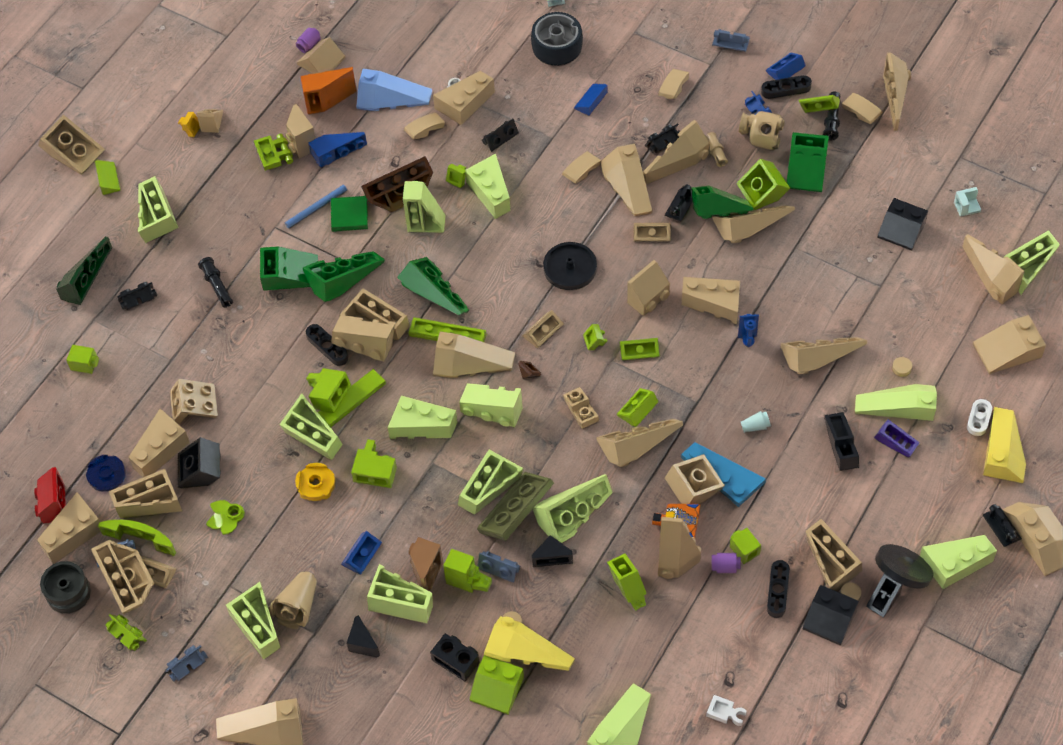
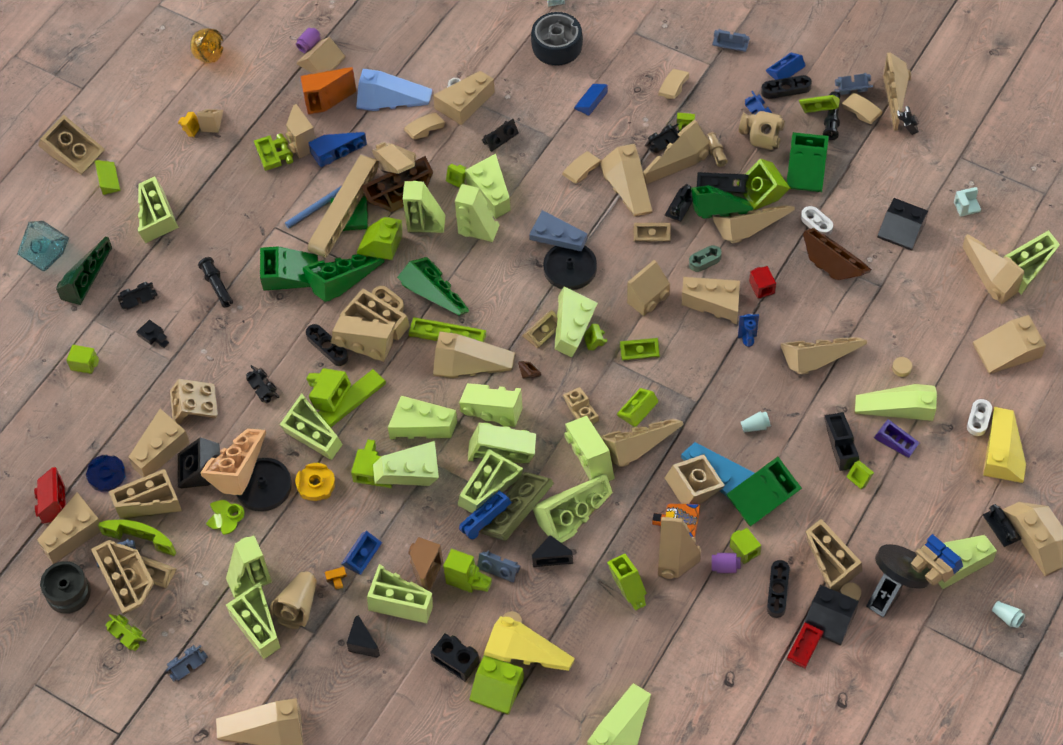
white plate [706,695,747,726] -> none
none -> clear light blue slope [17,221,69,271]
none -> black plate [136,319,169,348]
none -> clear yellow cylinder [190,28,223,63]
none -> light nougat wedge [201,428,266,495]
none -> yellowish green wedge [226,536,272,598]
none -> black piece [236,458,292,511]
none -> black hinge [246,365,279,404]
none -> tan beam [308,155,379,258]
none -> light orange tile [325,567,347,590]
none -> lime slope [357,217,403,260]
none -> tan wedge [372,142,416,174]
none -> tan plate [372,286,404,312]
none -> yellowish green wedge [373,441,439,486]
none -> yellowish green wedge [455,184,500,242]
none -> blue plate [459,490,512,540]
none -> yellowish green wedge [468,423,536,463]
none -> sand blue wing [529,210,588,251]
none -> yellowish green wedge [555,287,598,357]
none -> yellowish green wedge [564,416,615,481]
none -> lime tile [677,112,695,131]
none -> sand green beam [689,245,722,272]
none -> black plate [696,172,749,194]
none -> green slope [726,456,802,527]
none -> red brick [749,266,776,299]
none -> red plate [787,622,824,669]
none -> white plate [801,206,833,236]
none -> reddish brown wedge [803,228,872,280]
none -> sand blue hinge [834,73,873,95]
none -> lime tile [847,461,874,489]
none -> black plate [897,106,919,135]
none -> tan hips [911,534,963,586]
none -> light aqua cone [992,601,1025,628]

